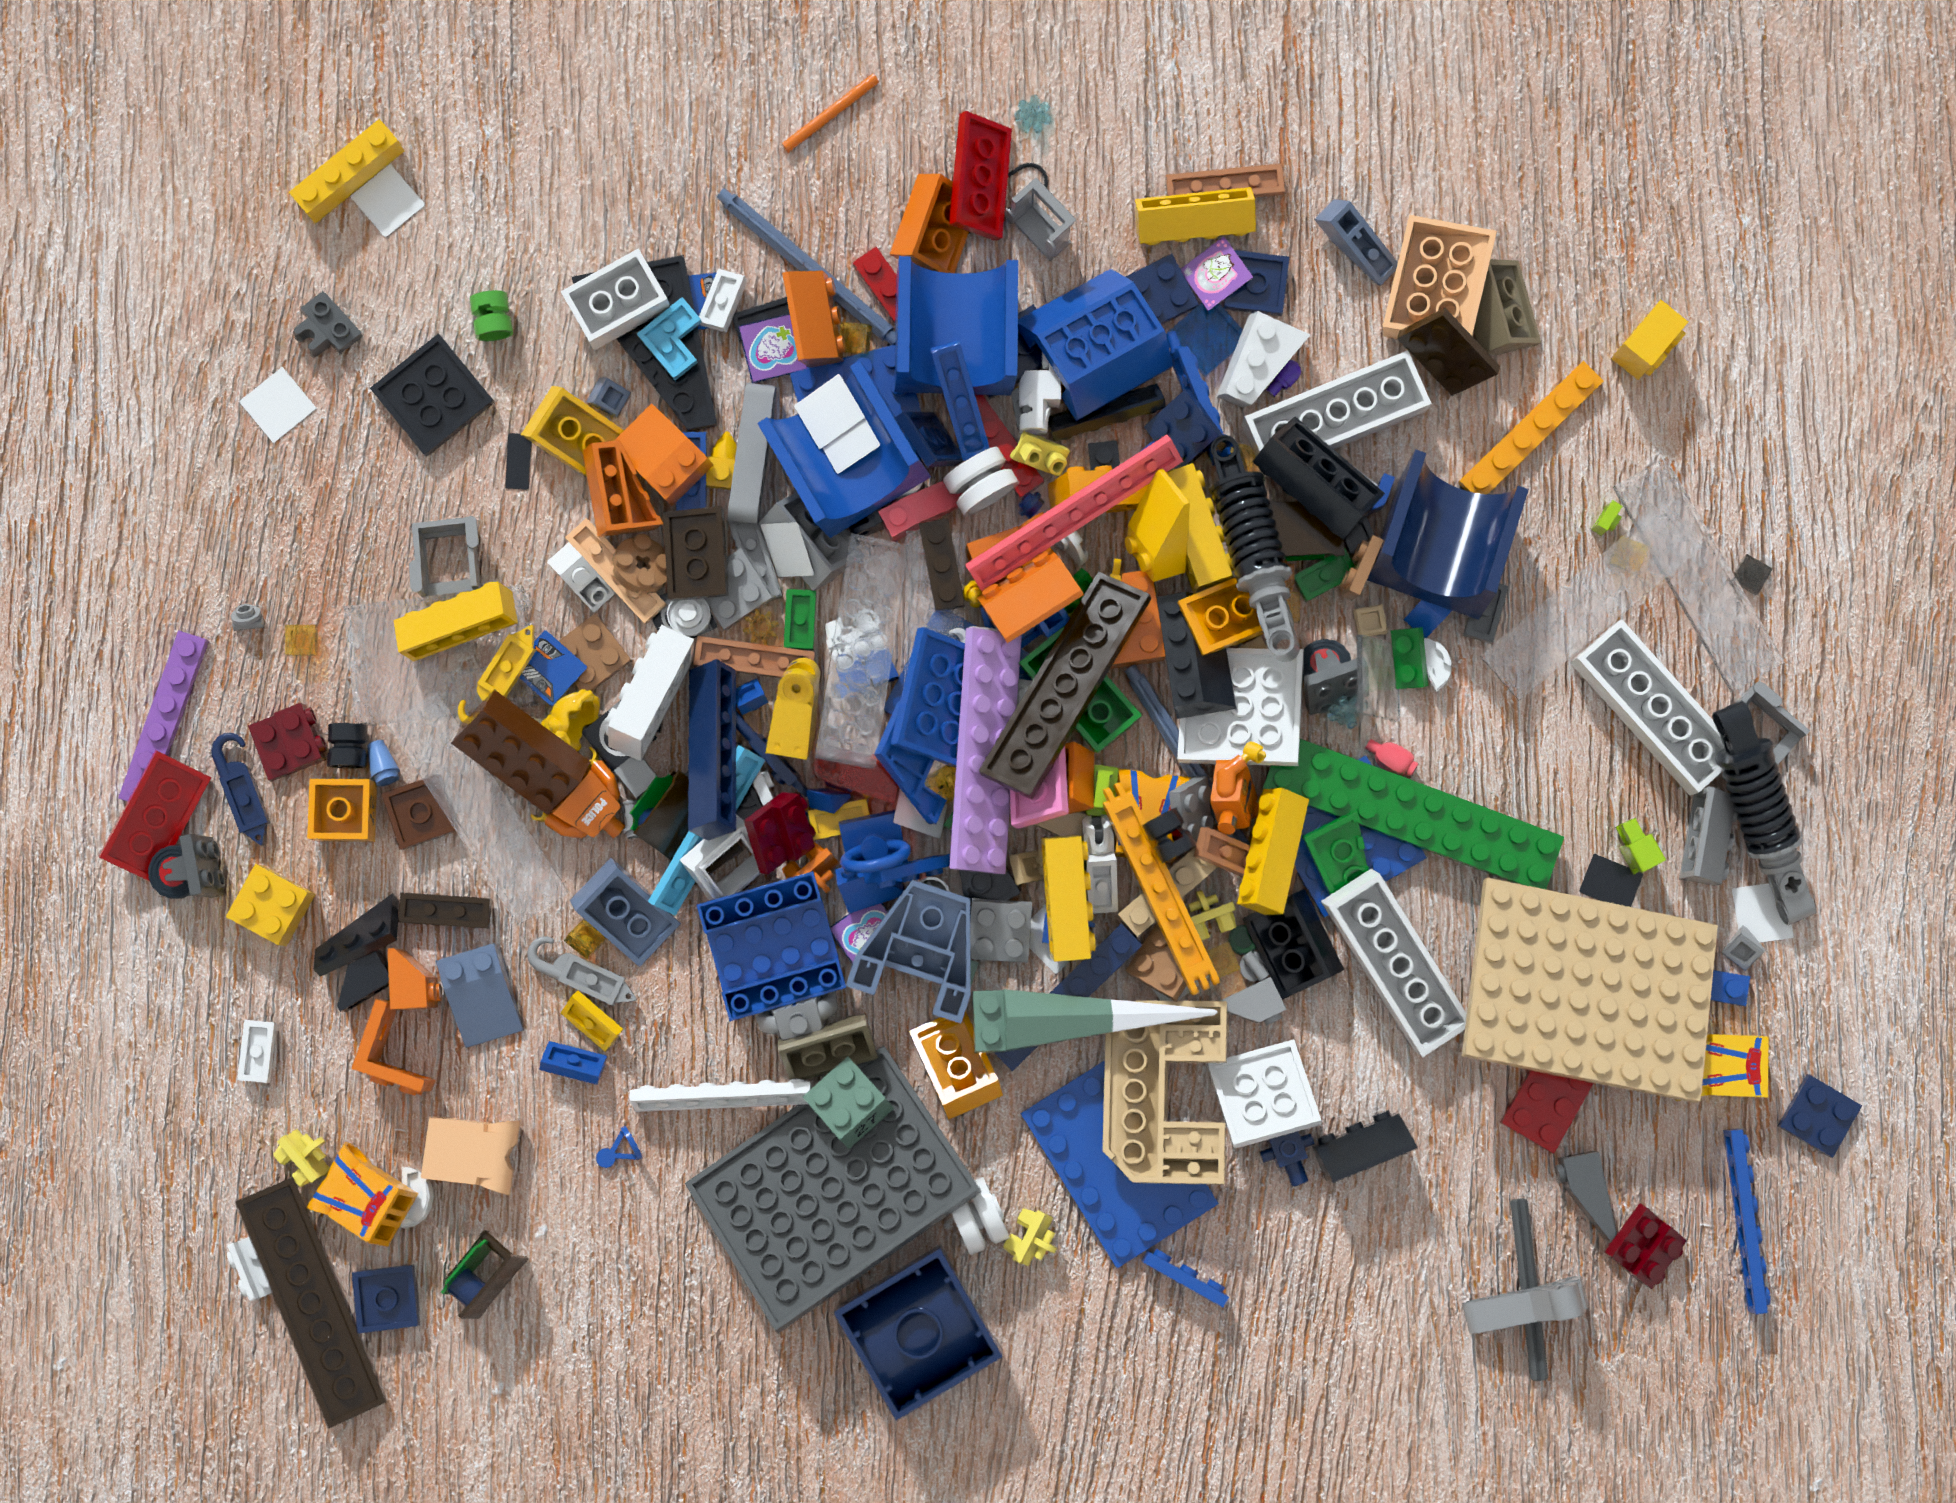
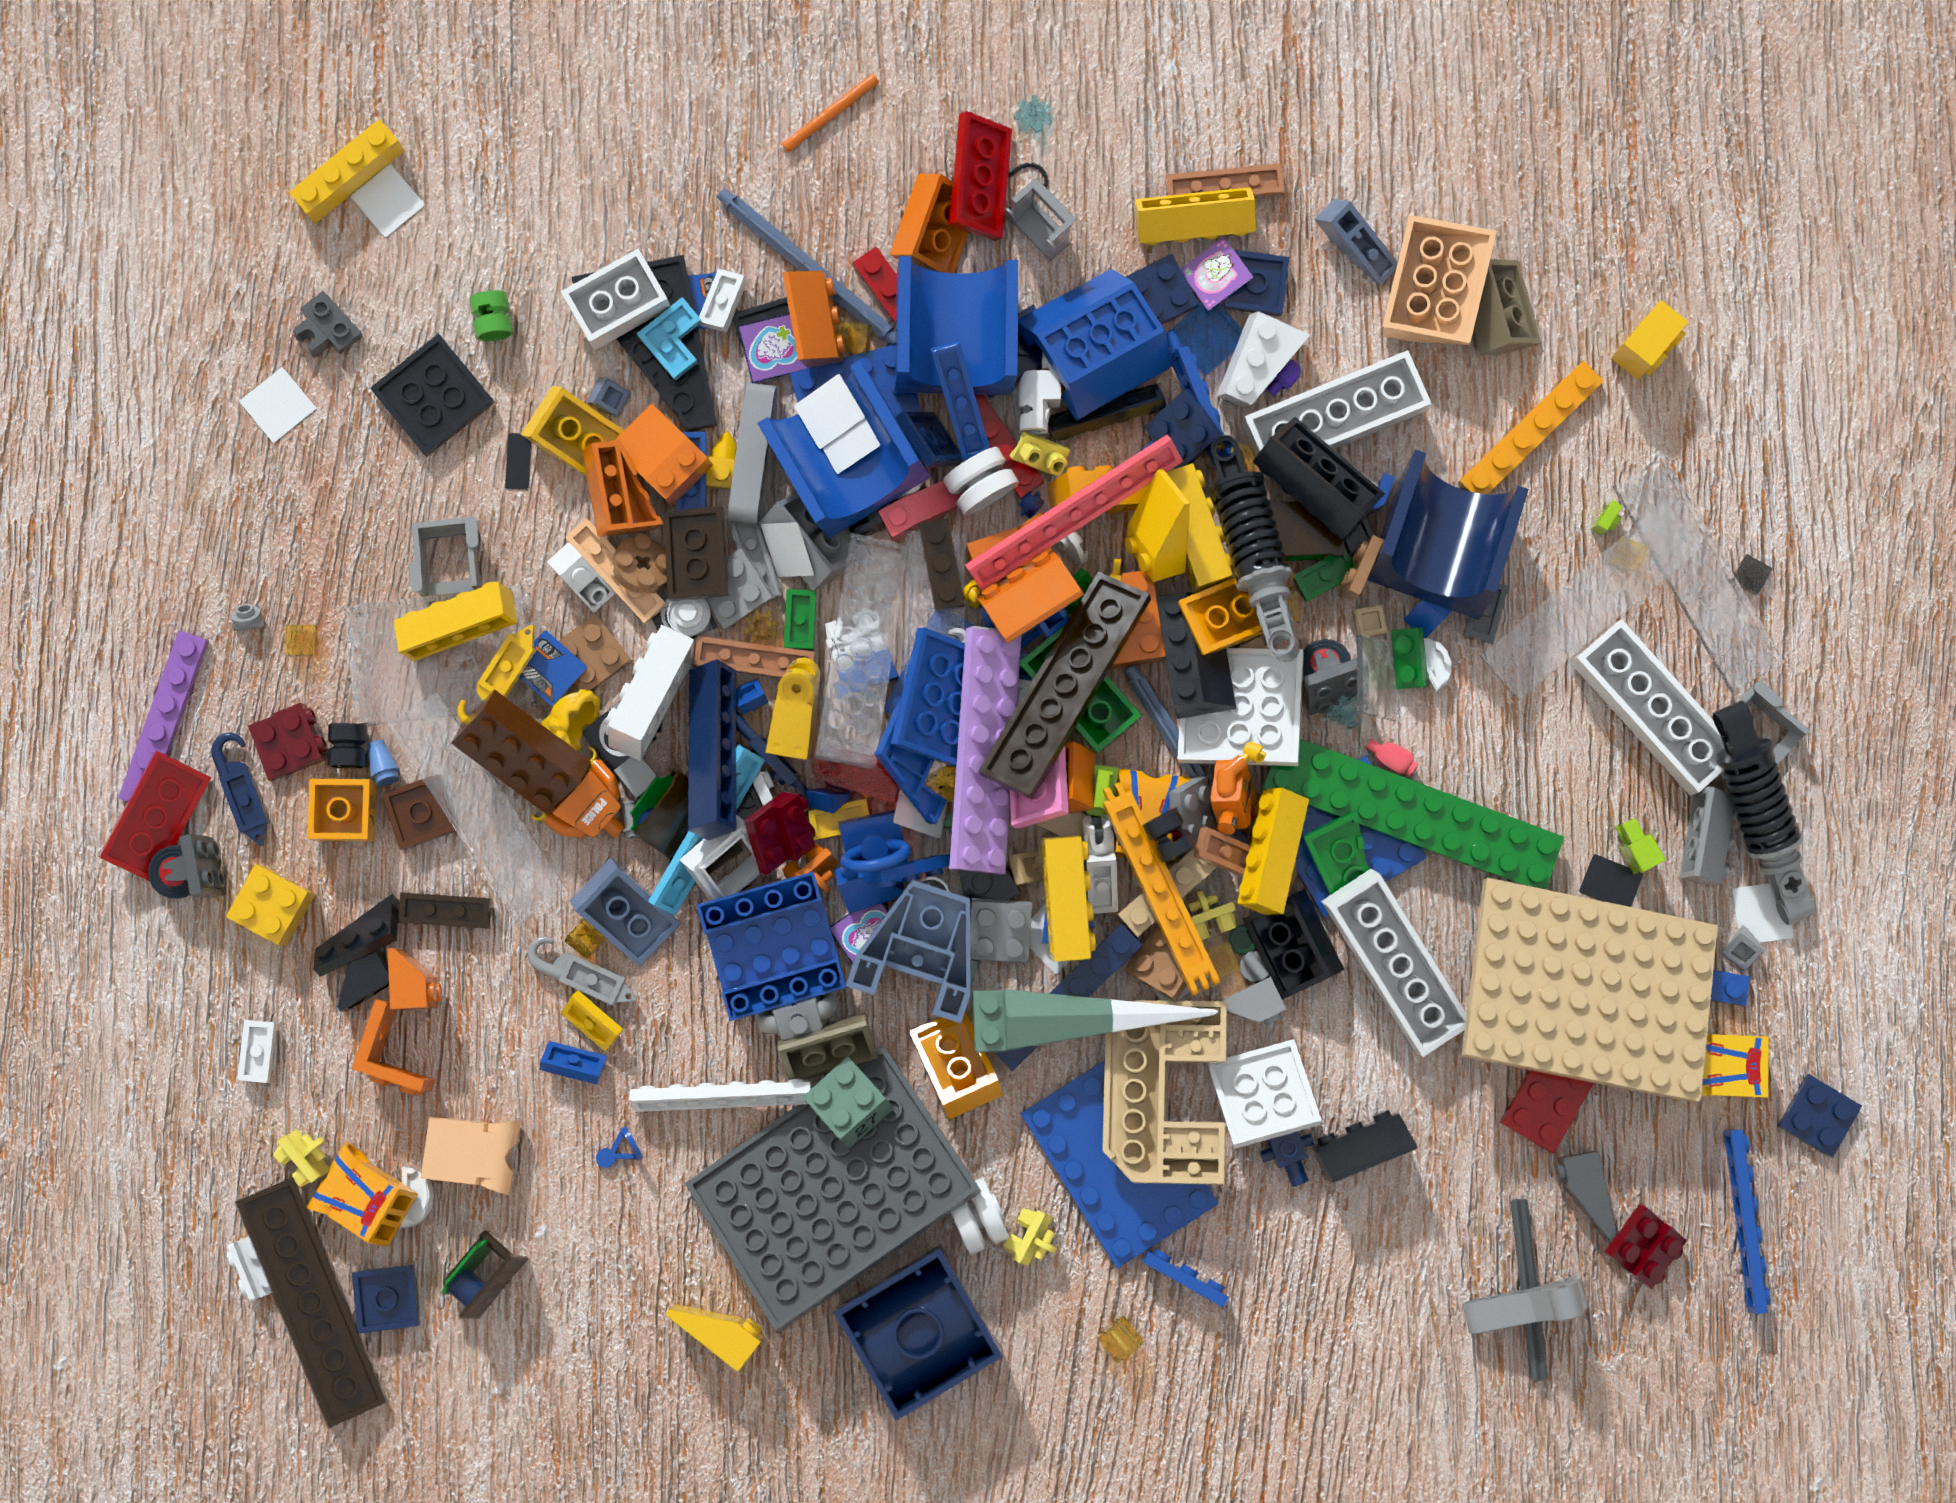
sand blue slope [436,943,524,1048] -> none
black plate [1088,440,1120,470] -> none
dark brown plate [1397,308,1500,396] -> none
none -> yellow slope [665,1304,765,1372]
none -> clear yellow piece [1096,1314,1144,1363]

